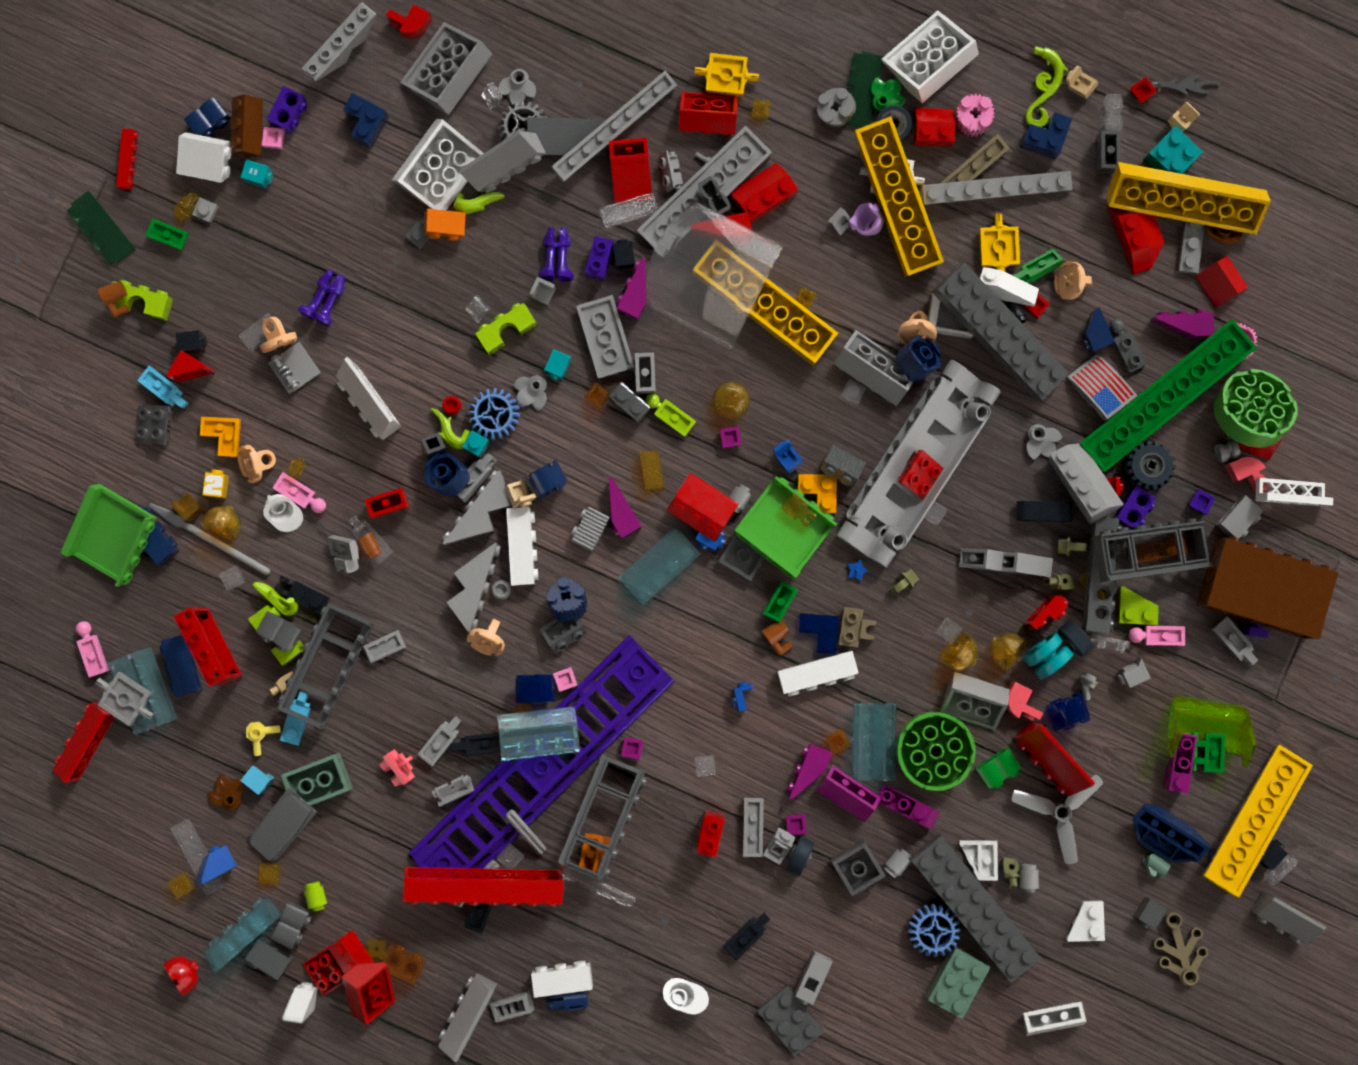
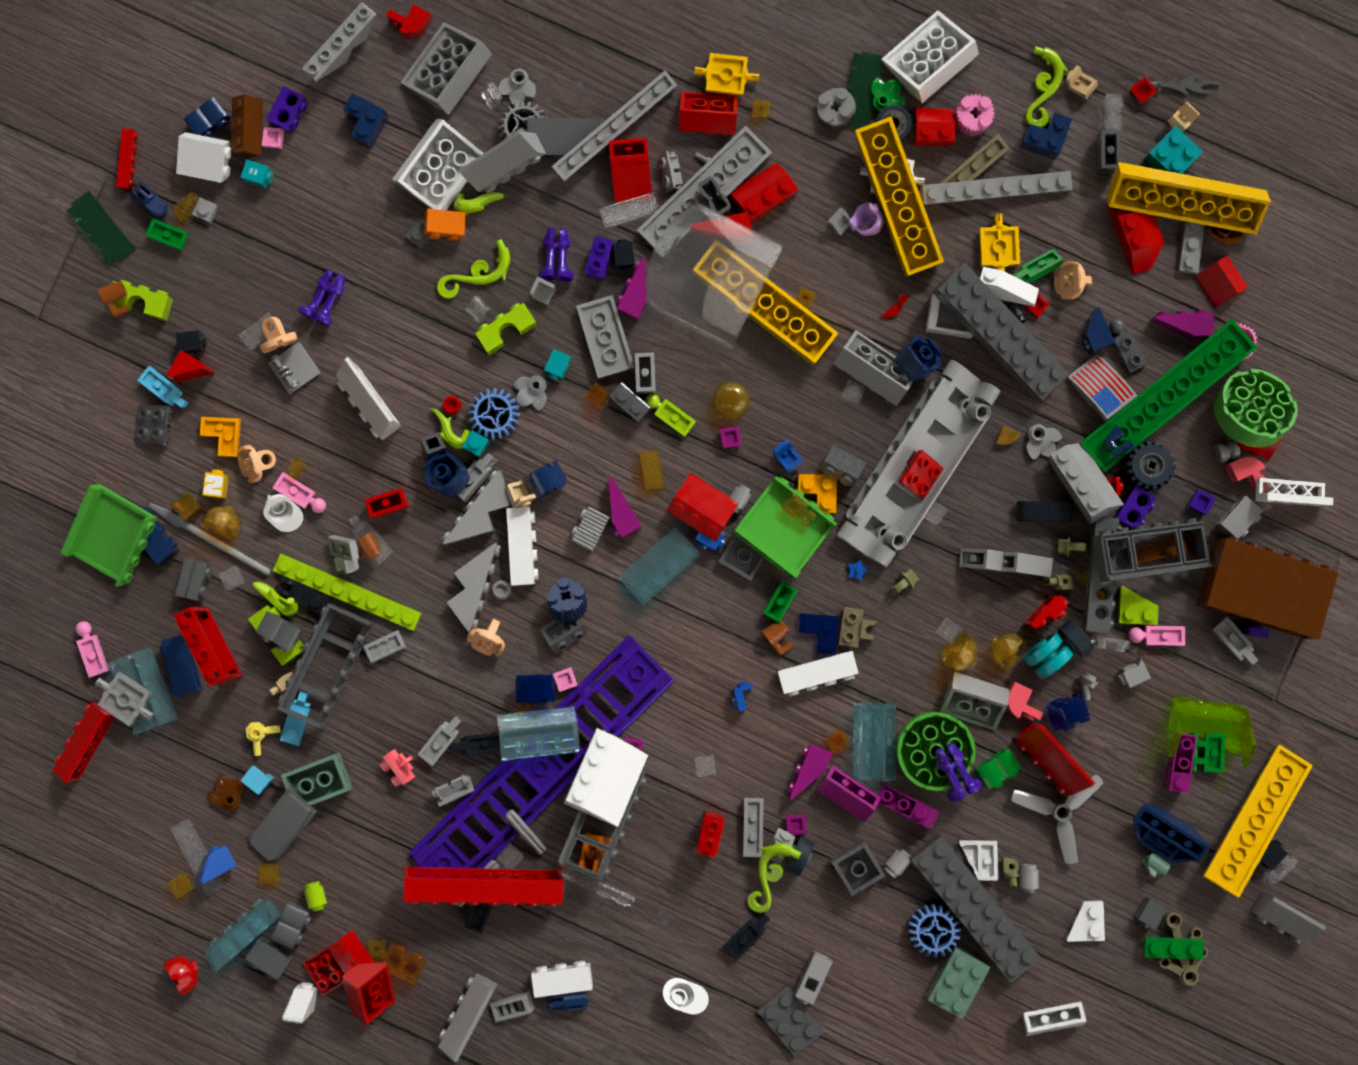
light nougat tile [899,311,937,345] -> none
none -> dark blue arm [128,181,168,218]
none -> dark grey brick [174,558,212,601]
none -> lime plate [273,553,422,631]
none -> lime plant [437,239,510,299]
none -> white slope [564,728,648,827]
none -> lime plant [747,843,801,913]
none -> red piece [881,294,908,318]
none -> dark purple piece [935,742,982,801]
none -> pearl gold tile [995,426,1021,446]
none -> dark blue piece [1104,425,1135,460]
none -> green plate [1143,936,1204,960]

